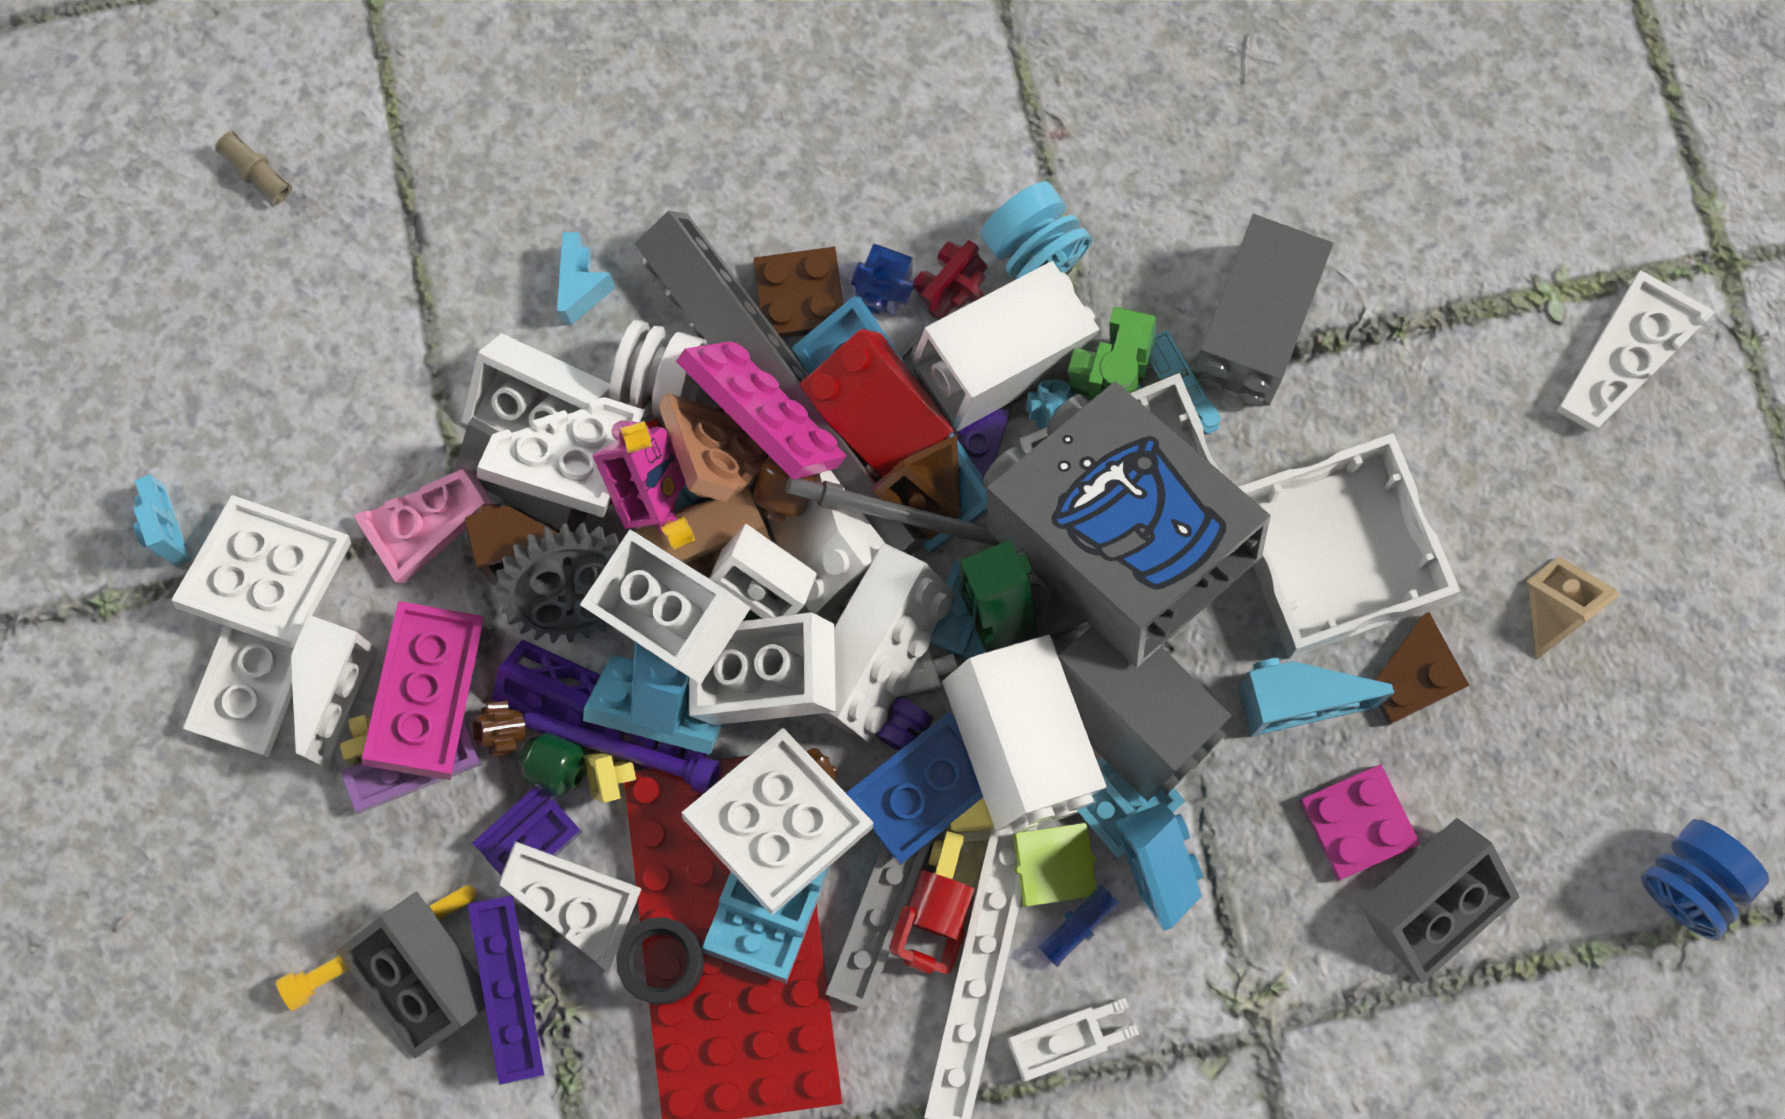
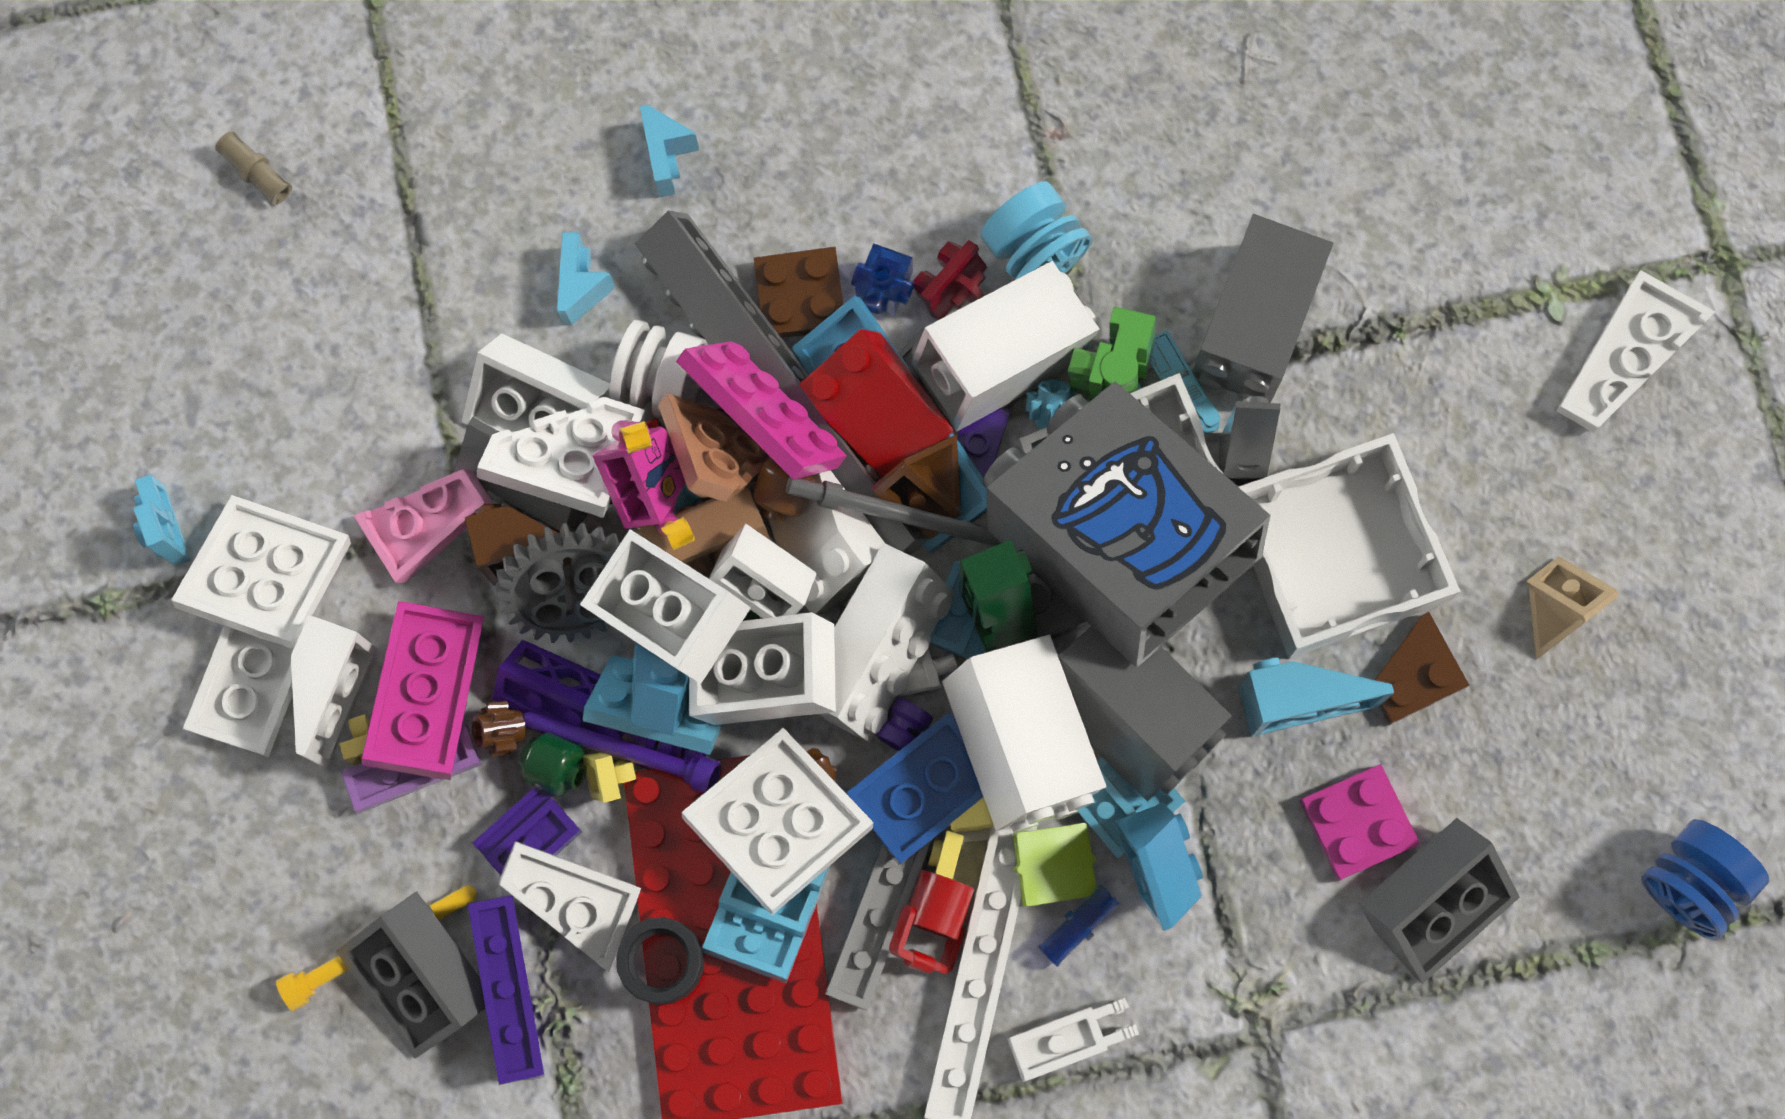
none -> medium azure slope [639,105,699,197]
none -> dark grey slope [1219,396,1281,487]

